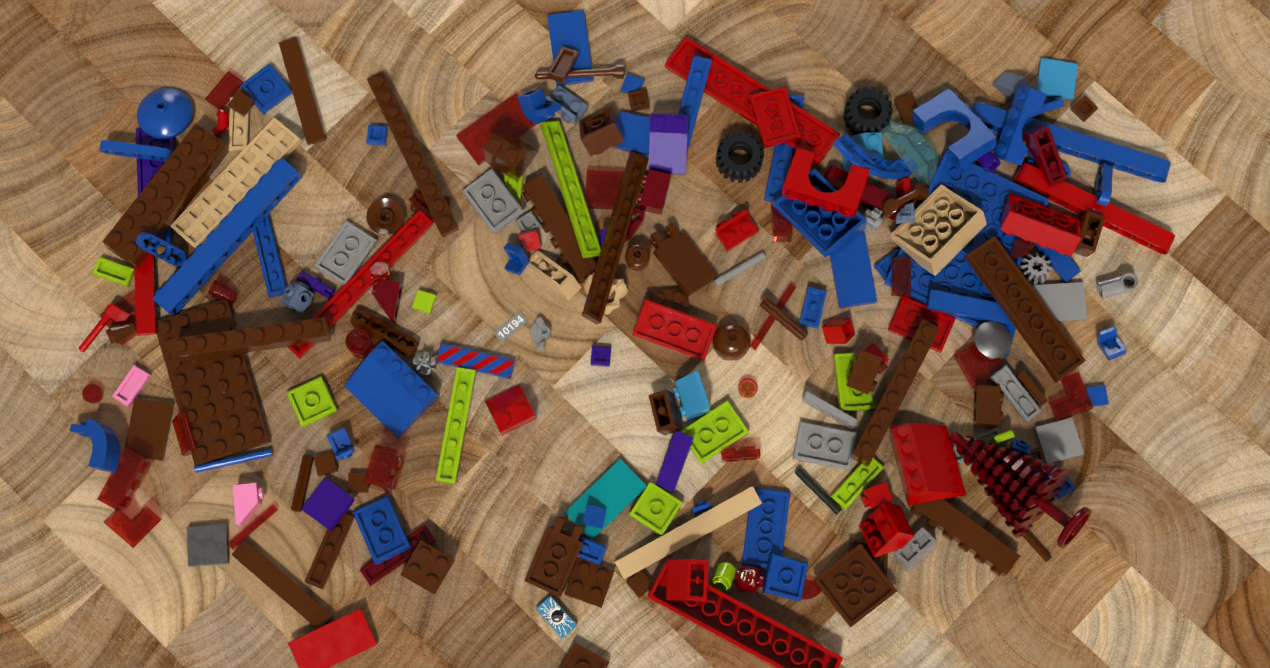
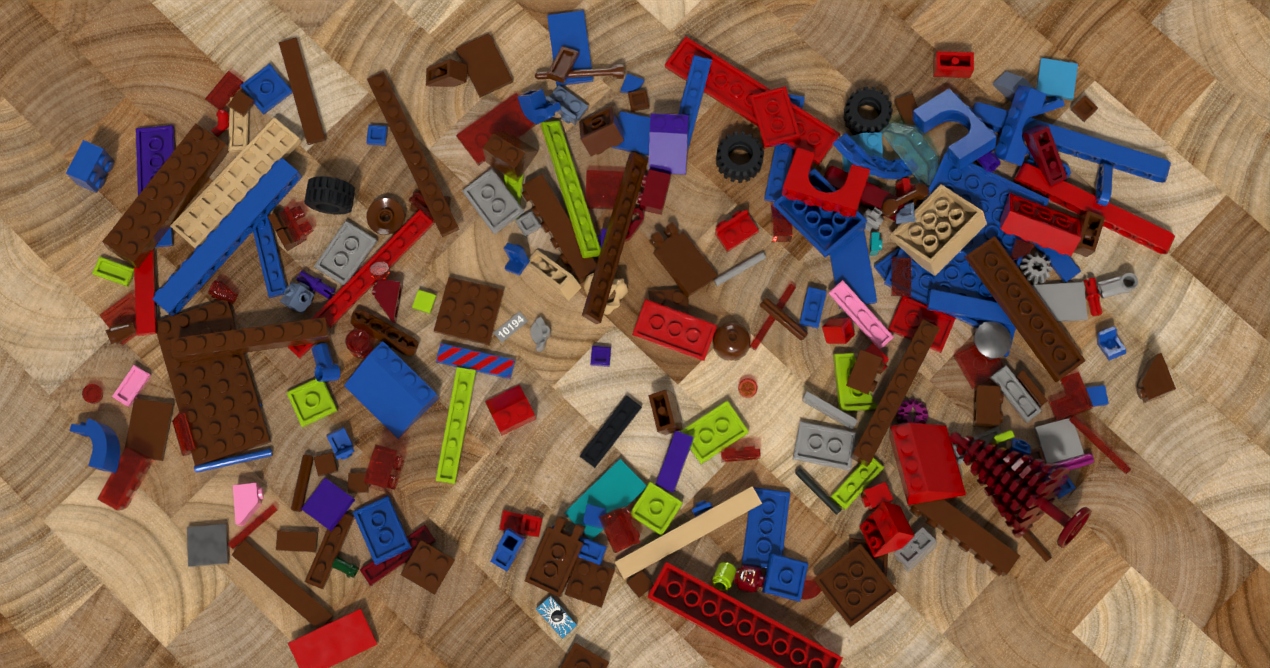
red piece [79,304,130,352] -> none
blue beam [99,140,173,162] -> none
clear red plate [104,505,162,548] -> none
blue beam [136,232,186,266] -> none
blue dish [137,88,193,139] -> none
light grey gear [413,352,437,375] -> none
red tile [518,229,541,252] -> none
reddish brown head [625,244,650,271] -> none
red slope [666,559,709,603] -> none
dark azure slope [673,371,710,421] -> none
none -> blue brick [66,140,114,193]
none -> clear red hips [268,206,314,251]
none -> reddish brown tile [276,530,318,553]
none -> black tyre [304,176,355,215]
none -> blue piece [312,343,340,382]
none -> dark green pin [332,556,359,578]
none -> reddish brown slope [426,59,467,87]
none -> reddish brown plate [434,277,504,346]
none -> reddish brown tile [456,33,513,98]
none -> blue brick [490,528,526,572]
none -> red slope [498,510,543,537]
none -> black tile [579,396,642,469]
none -> clear red bracket [599,507,640,553]
none -> bright pink tile [828,280,894,349]
none -> teal plate [869,232,883,256]
none -> magenta gear [897,399,928,424]
none -> red brick [933,51,974,78]
none -> magenta axle [1054,453,1094,470]
none -> clear red bar [1069,415,1131,474]
none -> red axle [1083,278,1103,316]
none -> reddish brown slope [1137,353,1176,403]

